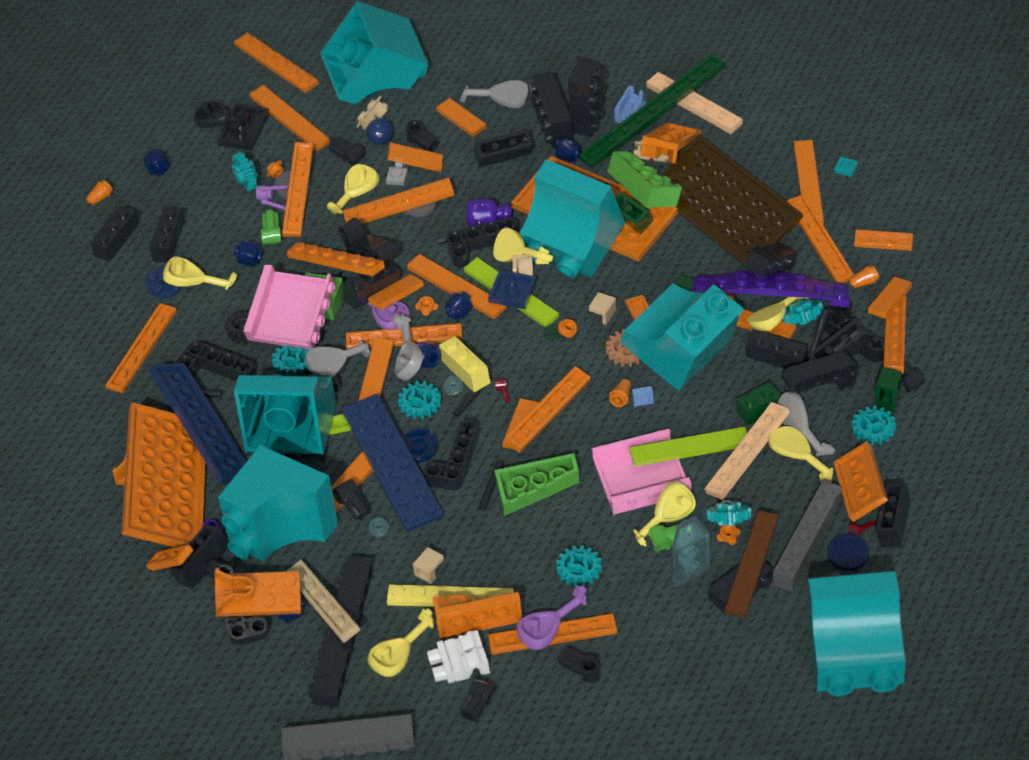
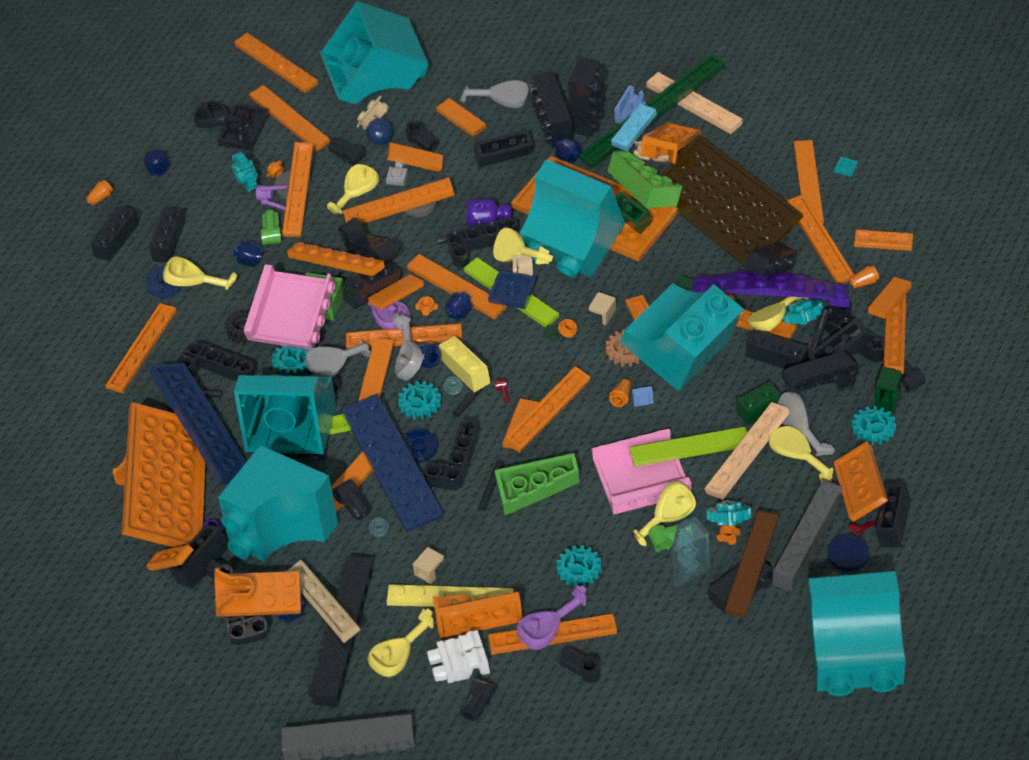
none -> medium azure plate [611,103,657,151]

